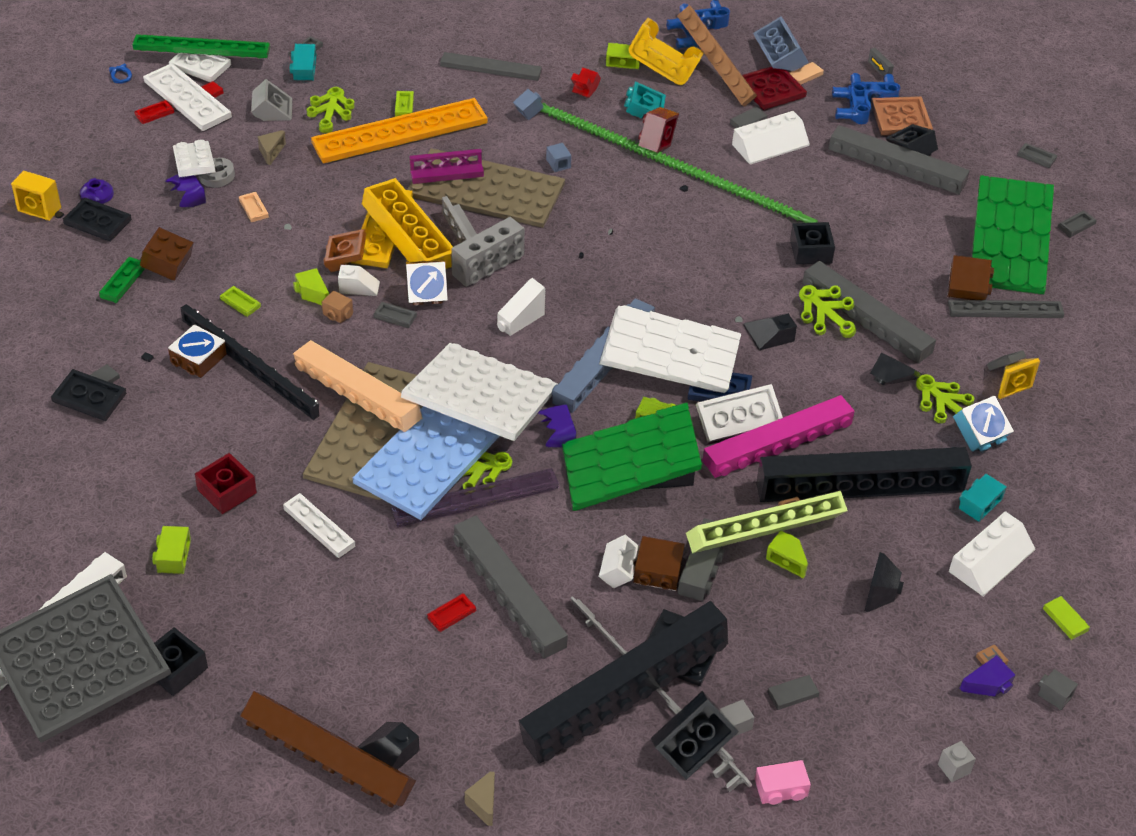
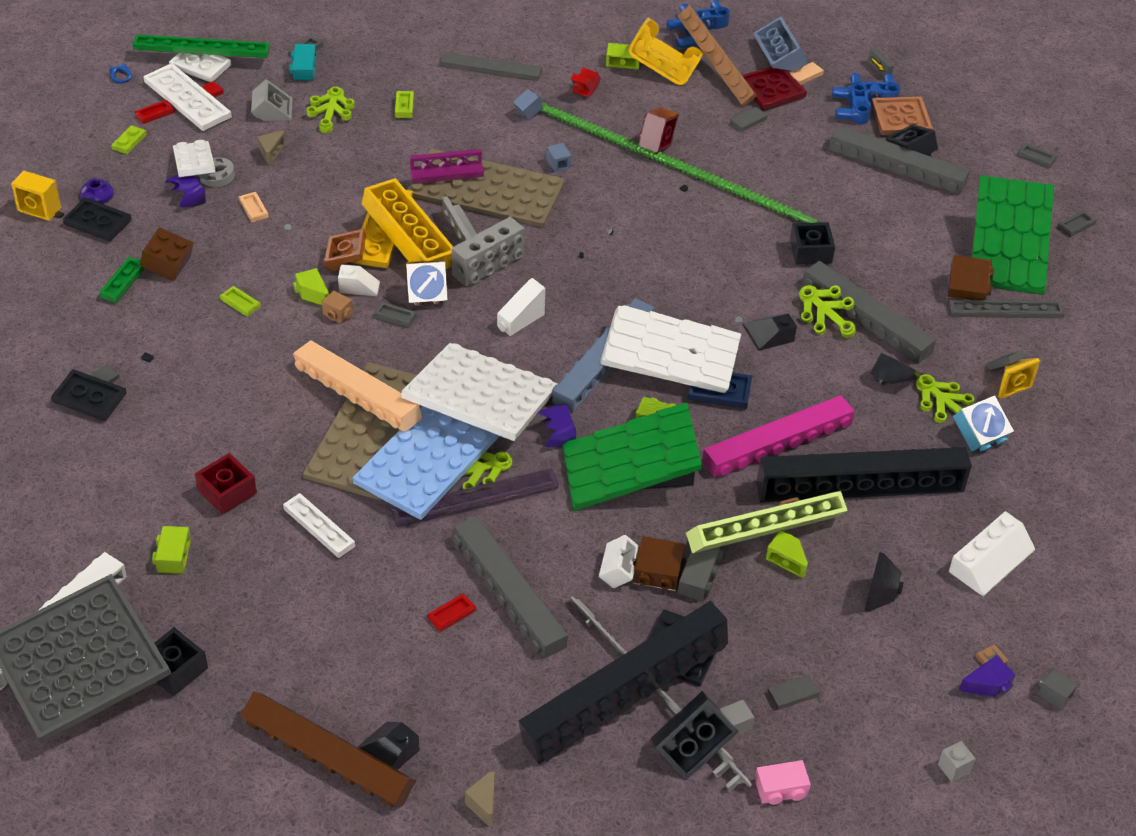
piece [168,325,227,378] -> none
black plate [180,304,320,420] -> none
light orange plate [311,98,488,164] -> none
teal plate [624,81,666,118] -> none
white plate [696,384,783,443] -> none
white slope [732,111,809,165] -> none
teal brick [959,474,1007,522] -> none
lime tile [1043,596,1090,640] -> none
none -> lime plate [111,125,147,154]

